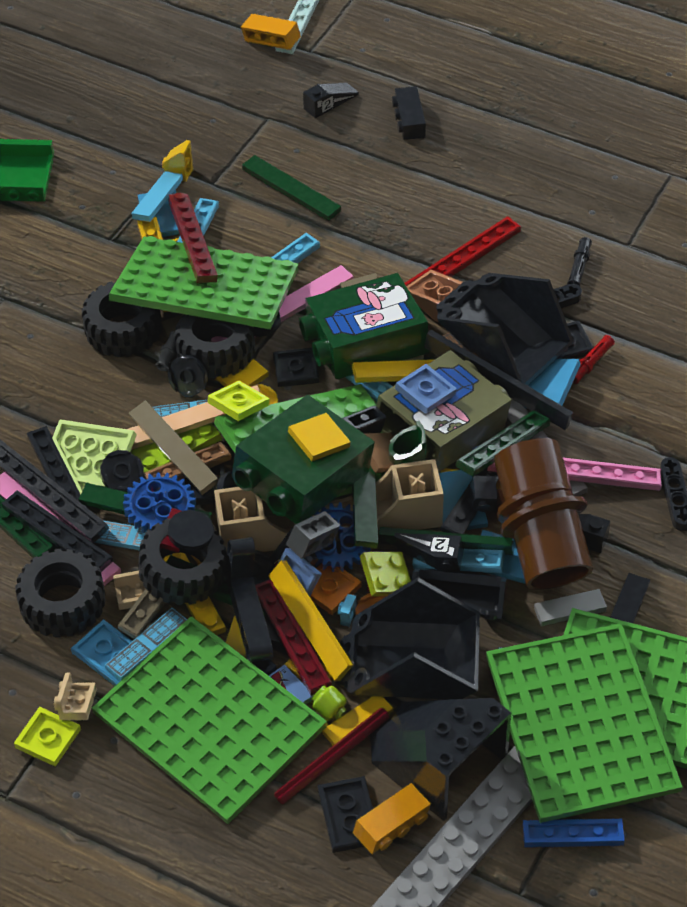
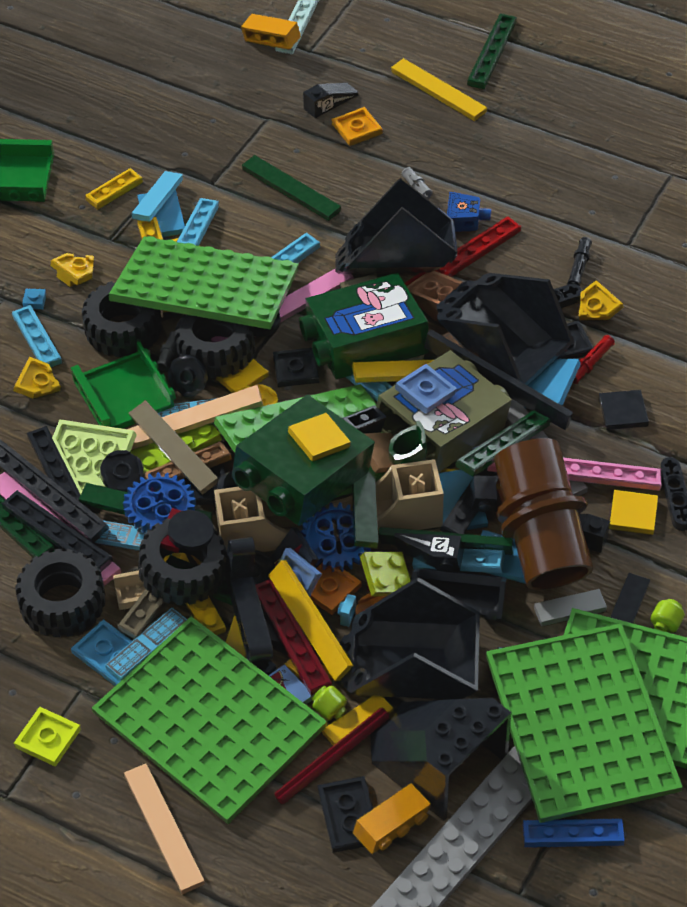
tan bracket [54,673,97,721] -> none
yellow slope [162,140,193,182] -> none
dark red plate [168,193,218,283] -> none
neon yellow plate [208,381,270,421] -> none
dark grey brick [286,511,341,559] -> none
black brick [392,86,426,140] -> none
none -> medium azure tile [12,305,62,367]
none -> yellow plate [13,357,61,398]
none -> dark azure plate [22,289,46,309]
none -> yellow plate [50,253,94,287]
none -> green panel [70,342,176,429]
none -> yellow tile [85,168,143,210]
none -> light nougat tile [124,764,205,894]
none -> light orange tile [332,107,383,146]
none -> black windscreen [335,177,457,274]
none -> yellow tile [391,58,487,121]
none -> light grey pin [402,167,432,199]
none -> blue torso [447,192,491,232]
none -> dark green tile [467,13,517,89]
none -> yellow plate [579,280,624,320]
none -> black tile [599,390,649,430]
none -> yellow tile [609,490,658,535]
none -> lime head [650,599,685,633]

